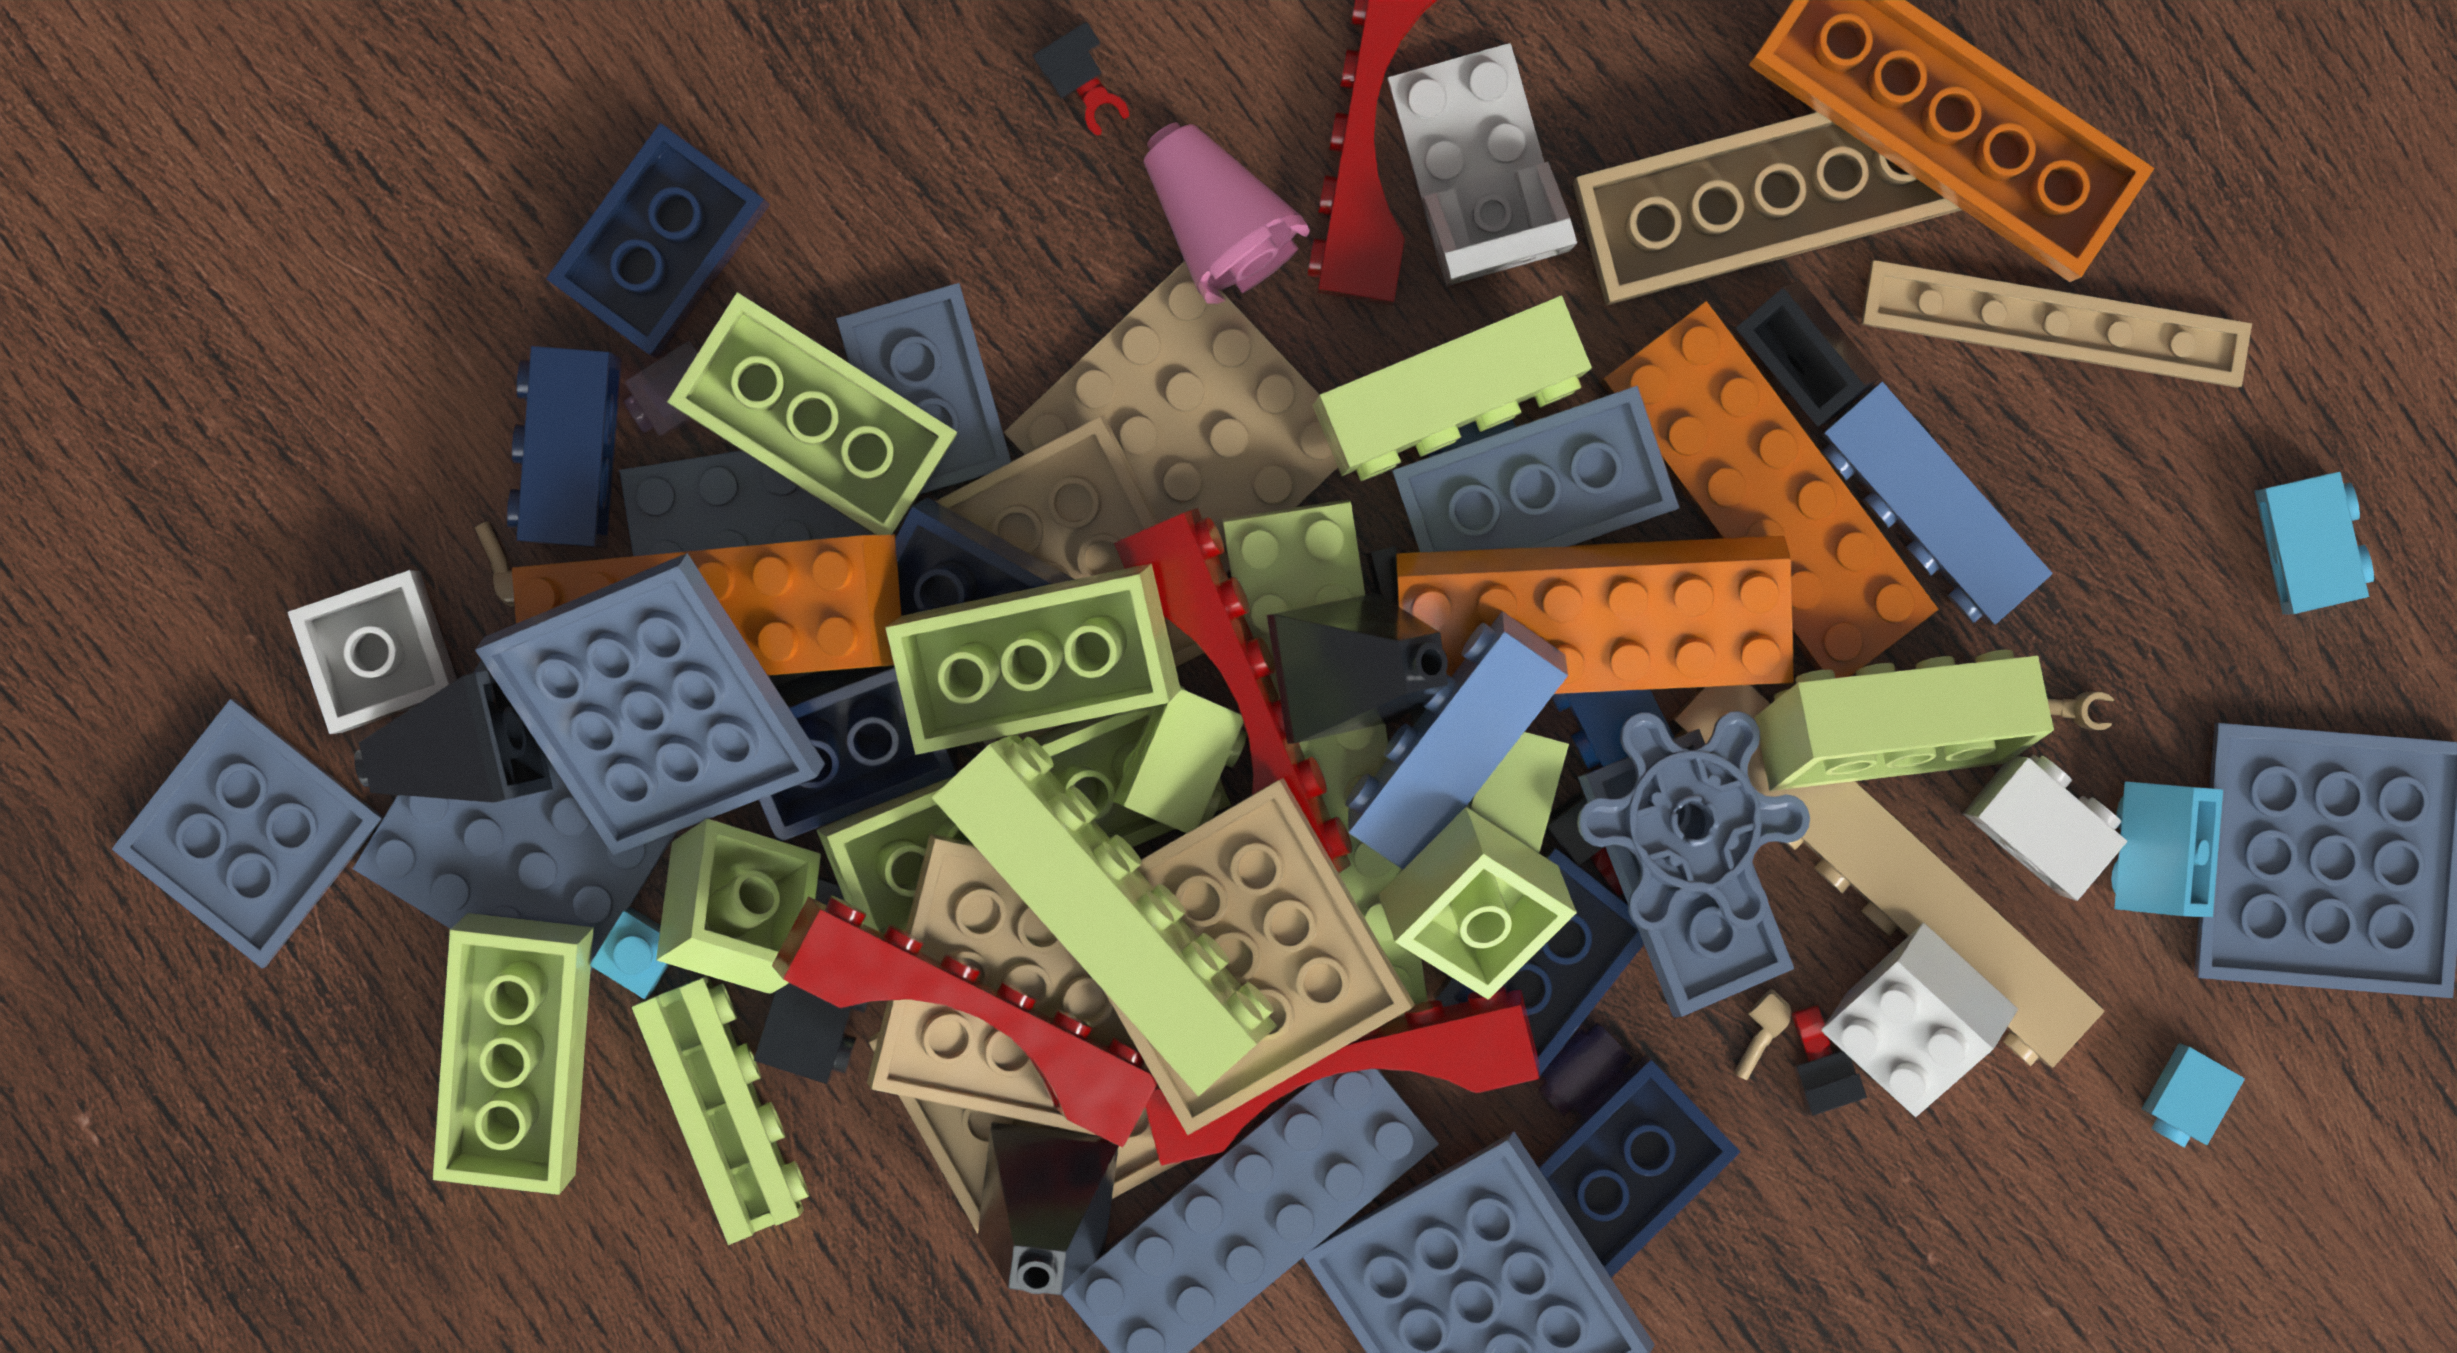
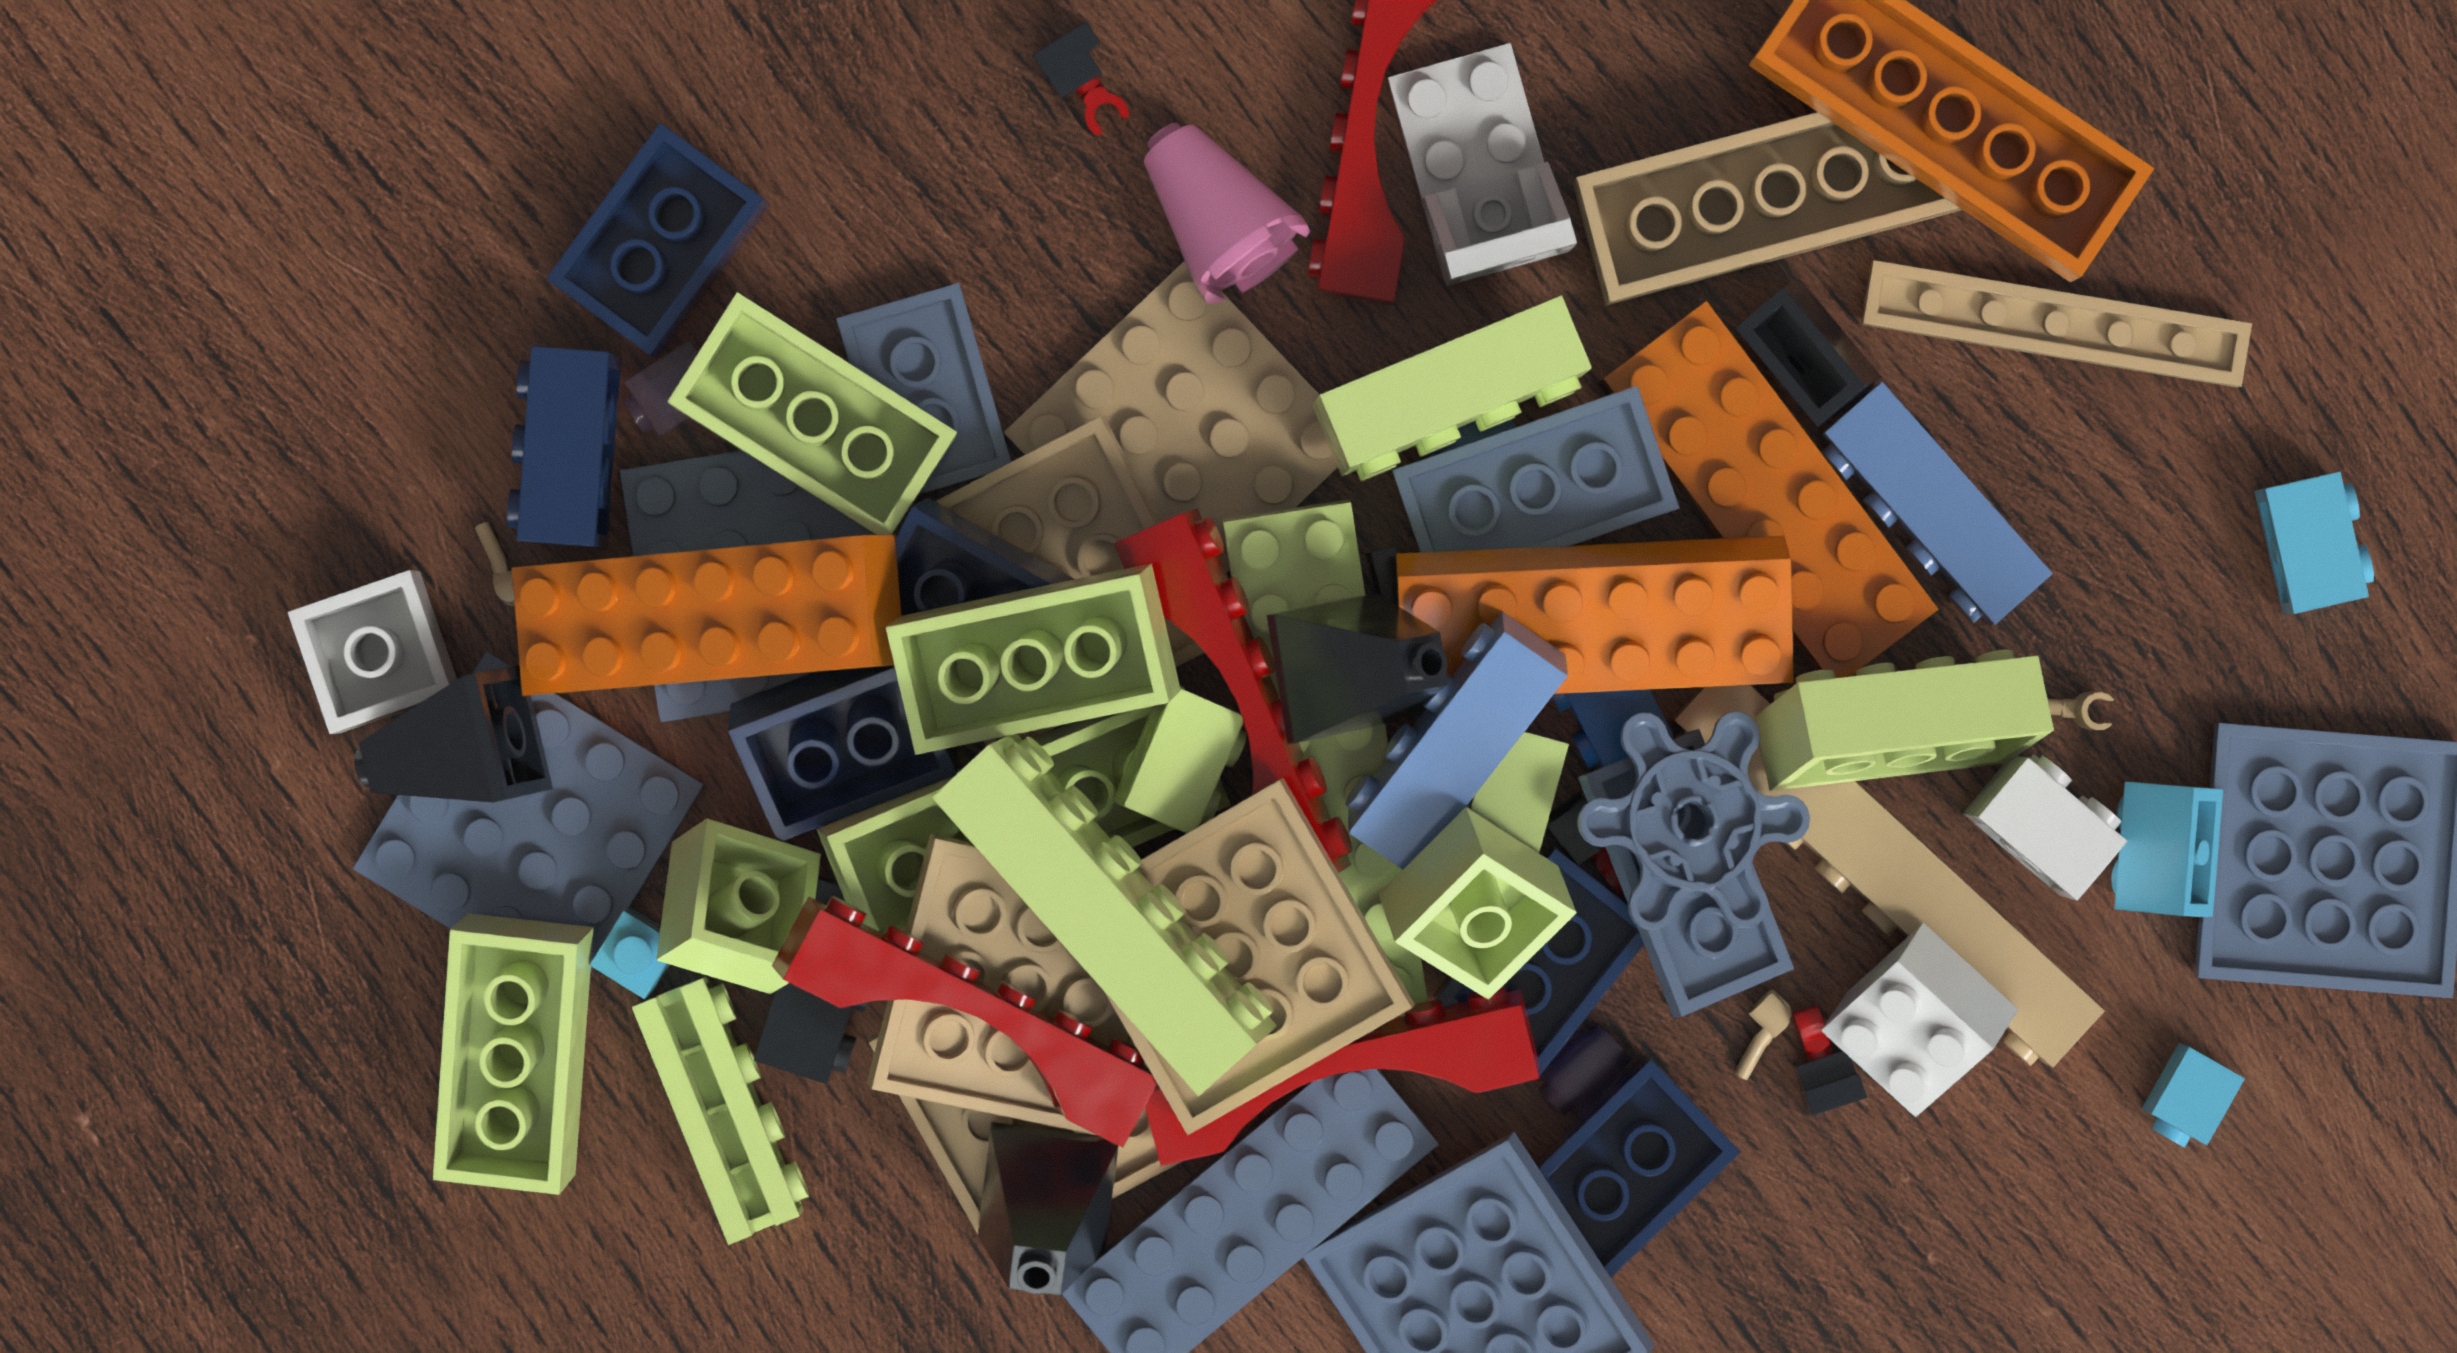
sand blue plate [112,699,384,968] -> none
sand blue plate [475,553,825,856] -> none

